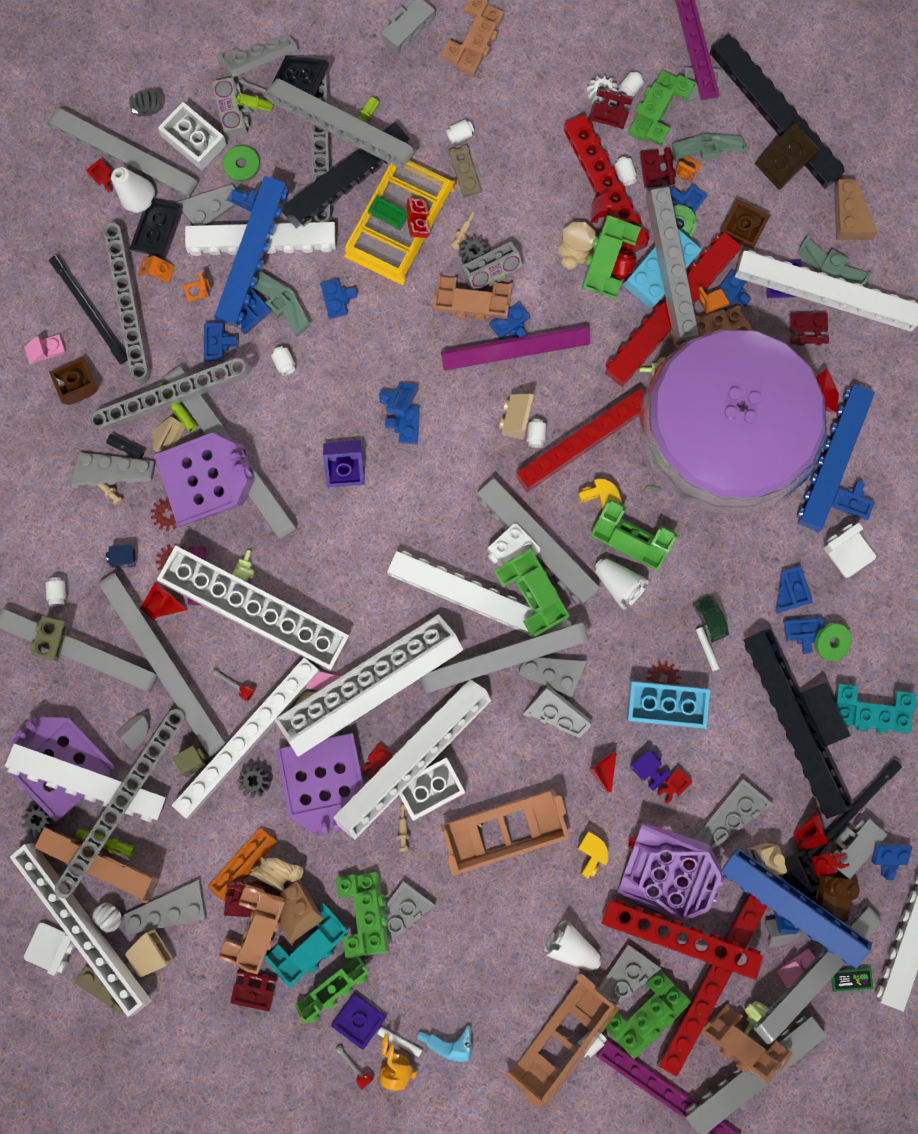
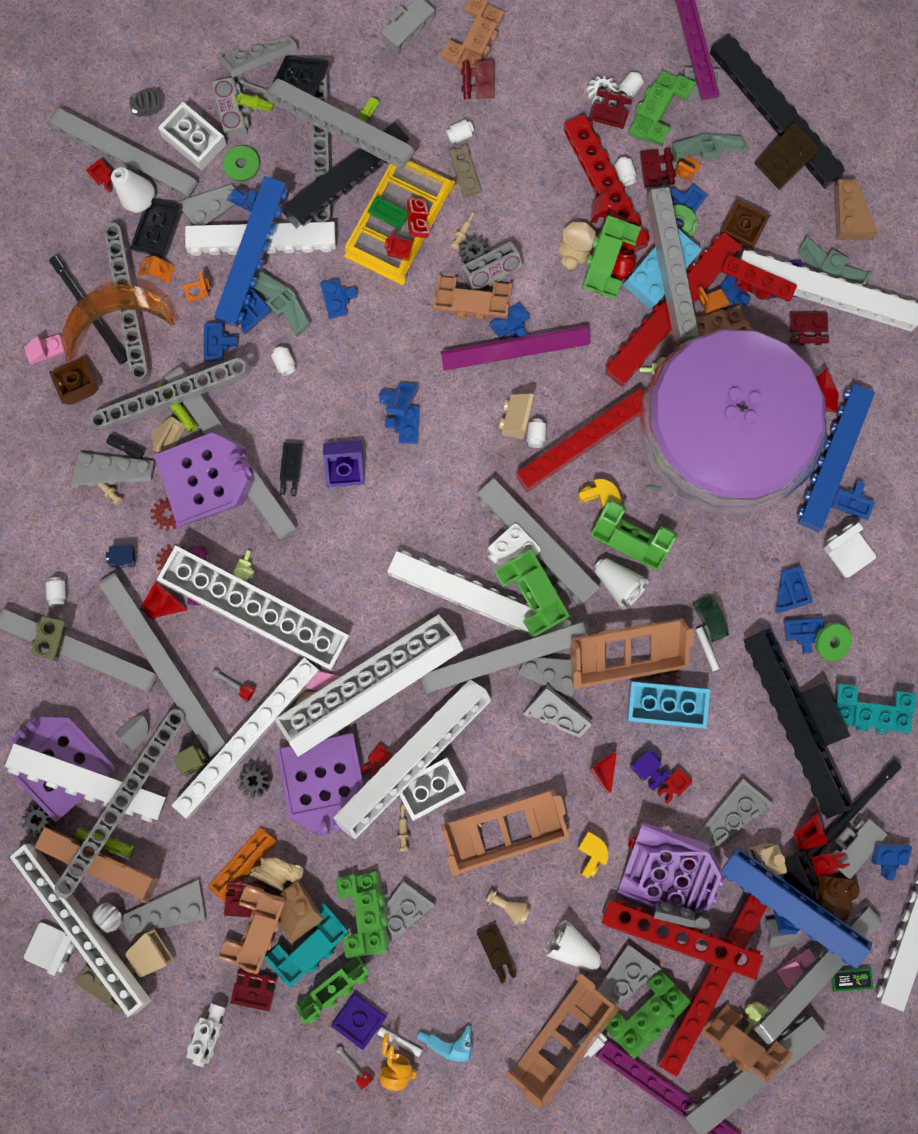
none -> clear orange windscreen [61,284,175,363]
none -> white brick [186,1003,226,1067]
none -> black hinge [280,442,303,497]
none -> red bracket [384,233,414,261]
none -> dark red plate [460,60,494,100]
none -> dark brown hinge [477,924,517,984]
none -> tan piece [486,890,531,925]
none -> nougat piece [570,618,694,690]
none -> dark grey hinge [654,902,711,930]
none -> red bracket [721,255,797,302]

